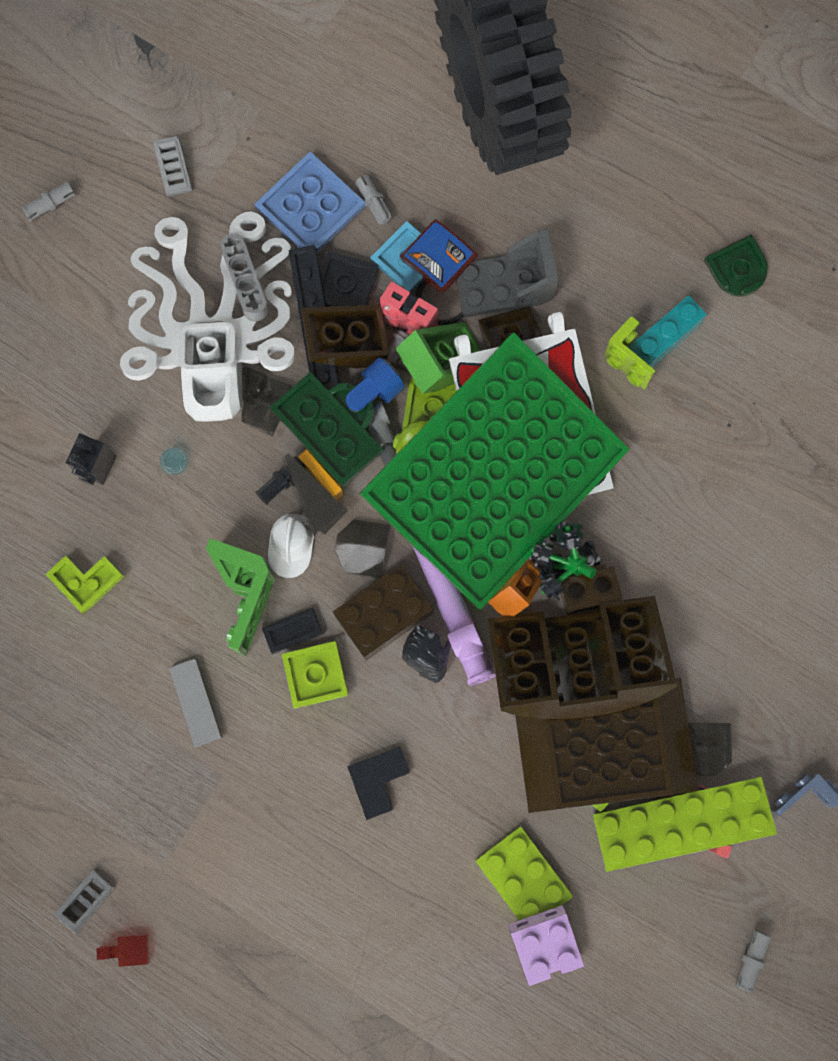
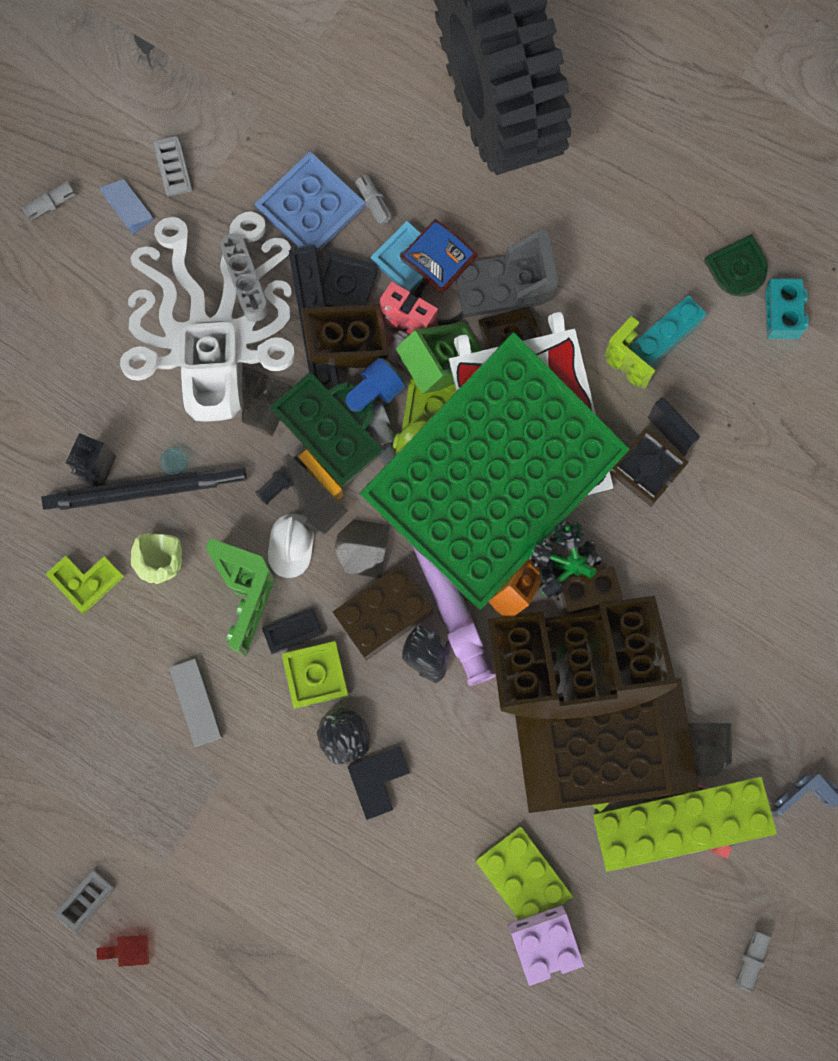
none -> black piece [41,467,247,510]
none -> medium blue slope [100,179,154,234]
none -> yellowish green hair [131,533,182,584]
none -> black hair [317,707,370,764]
none -> black piece [610,428,689,507]
none -> black tile [648,397,700,457]
none -> teal brick [765,279,809,339]

